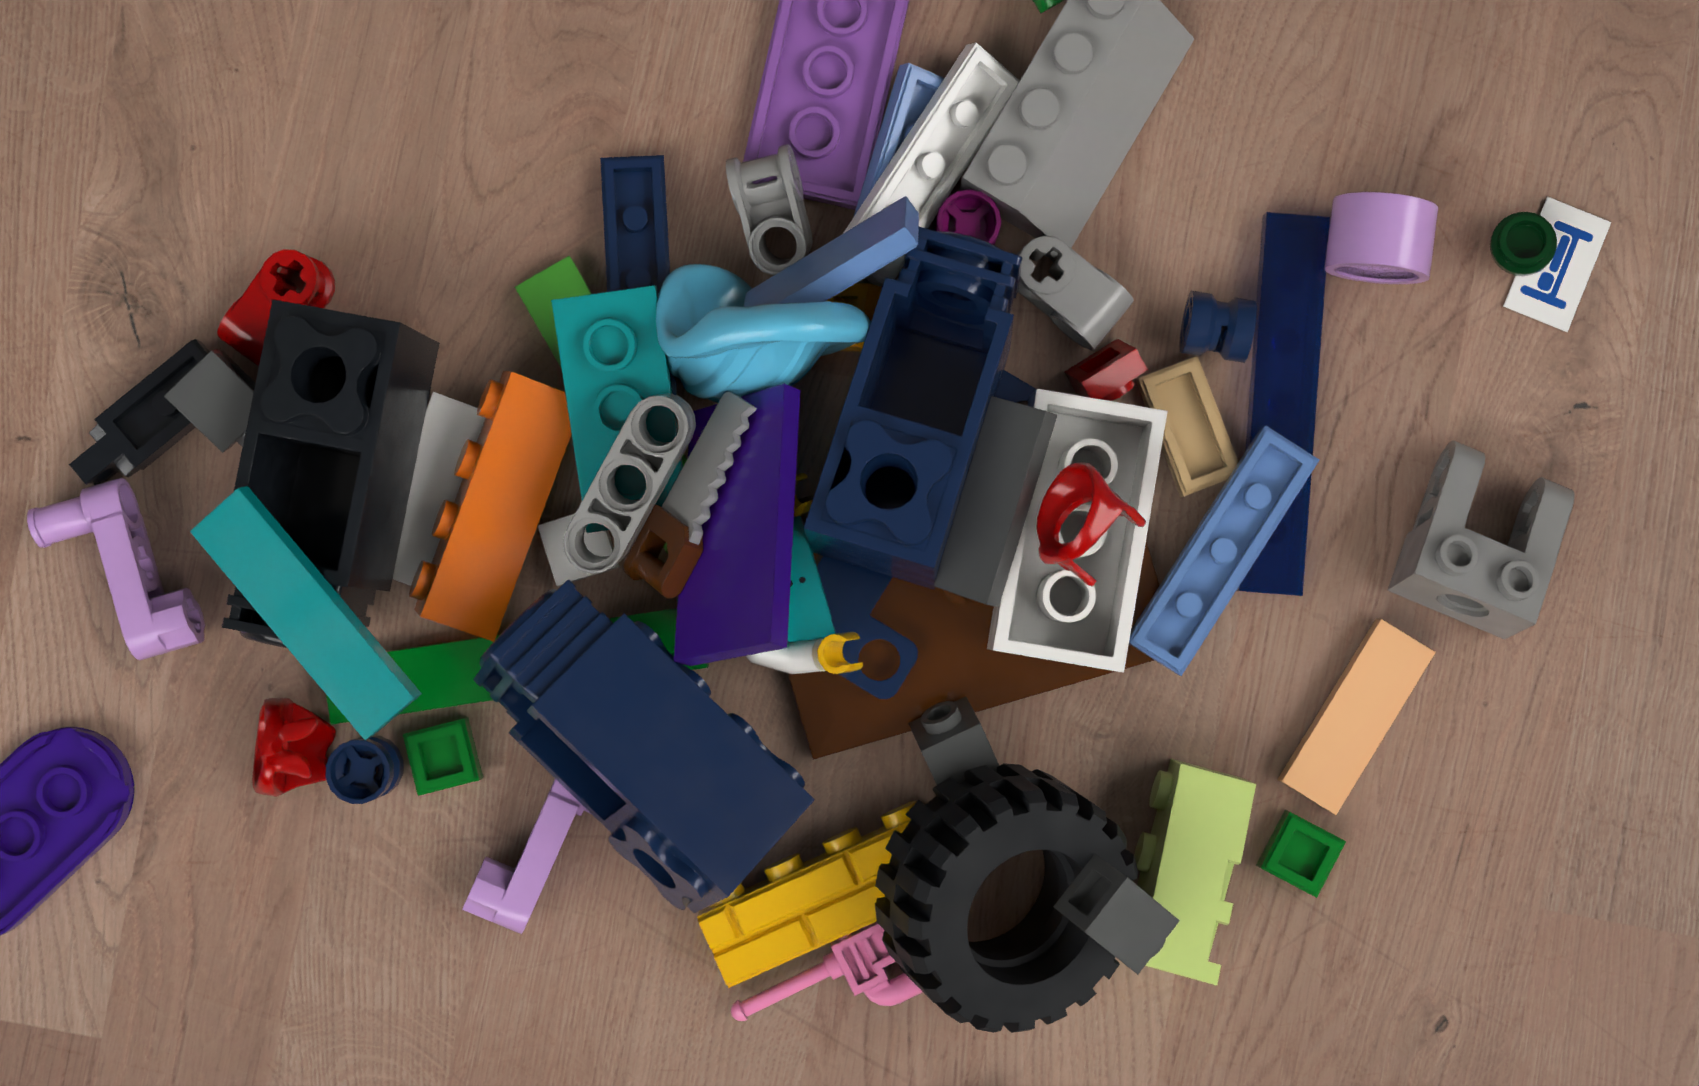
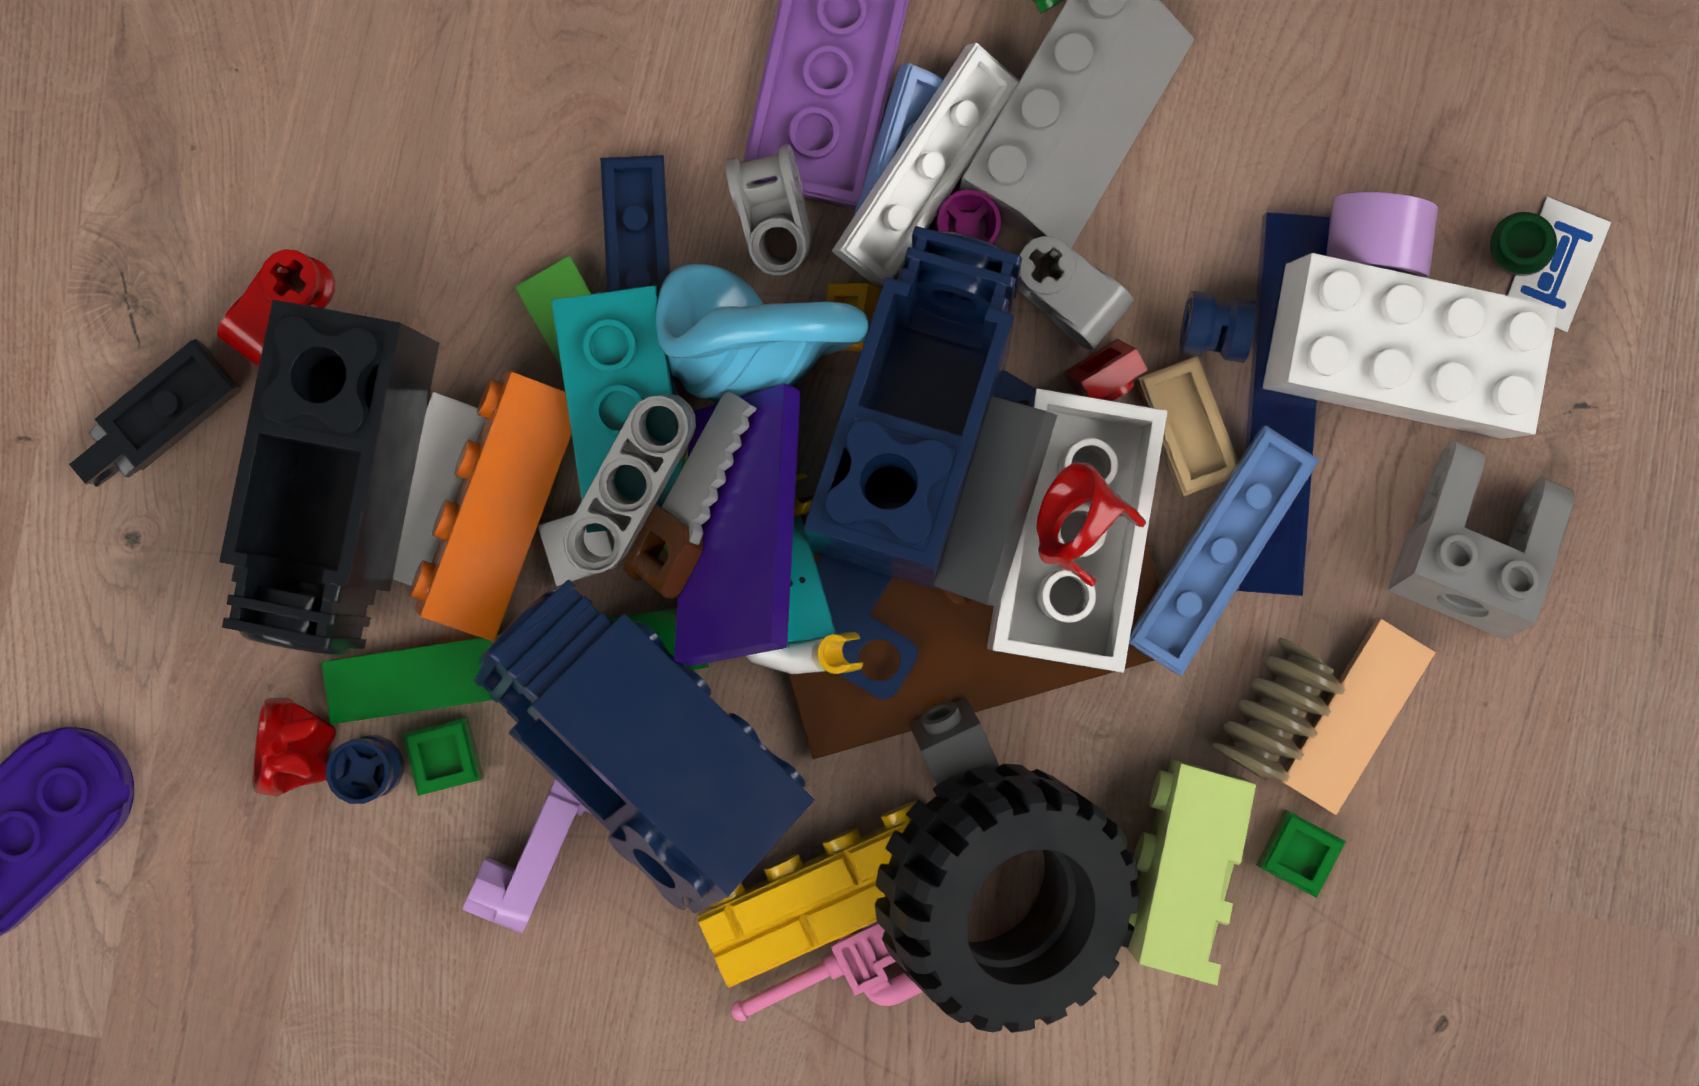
lavender beam [27,477,205,660] -> none
dark grey brick [164,348,256,453] -> none
teal tile [190,486,422,740] -> none
medium blue tile [744,196,919,307] -> none
dark grey brick [1053,854,1180,975] -> none
none -> dark tan piece [1211,638,1345,782]
none -> white brick [1263,253,1559,439]

